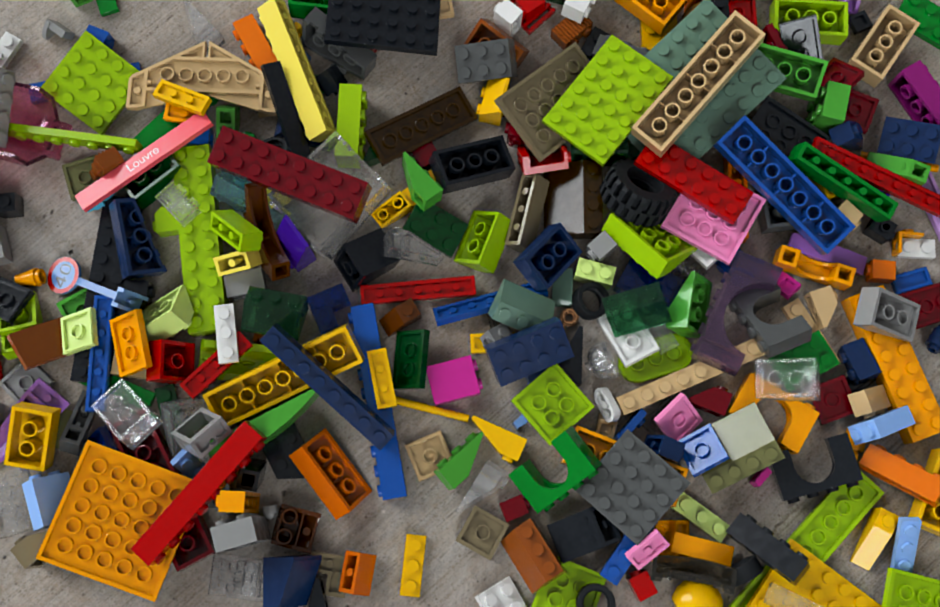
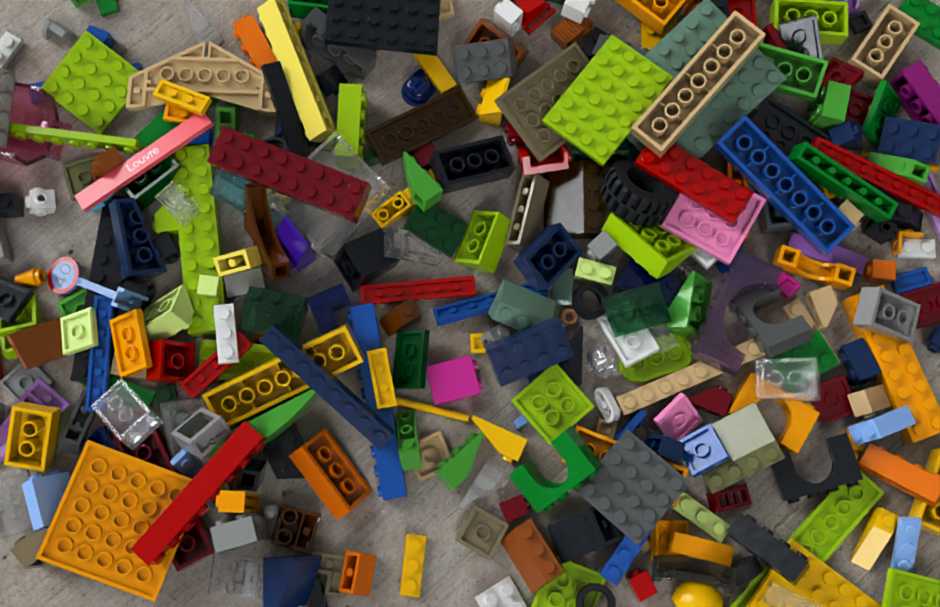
lime brick [209,209,263,252] -> none
bright pink plate [624,528,670,571] -> none
dark pink tile [749,467,772,487] -> none
none -> white brick [25,187,56,216]
none -> black brick [152,232,181,265]
none -> yellowish green tile [196,274,220,297]
none -> bright green slope [396,409,423,471]
none -> clear blue piece [401,69,437,107]
none -> yellow tile [412,53,457,95]
none -> dark red slope [706,484,752,513]
none -> green plate [862,81,902,148]
none -> black slope [890,202,923,232]

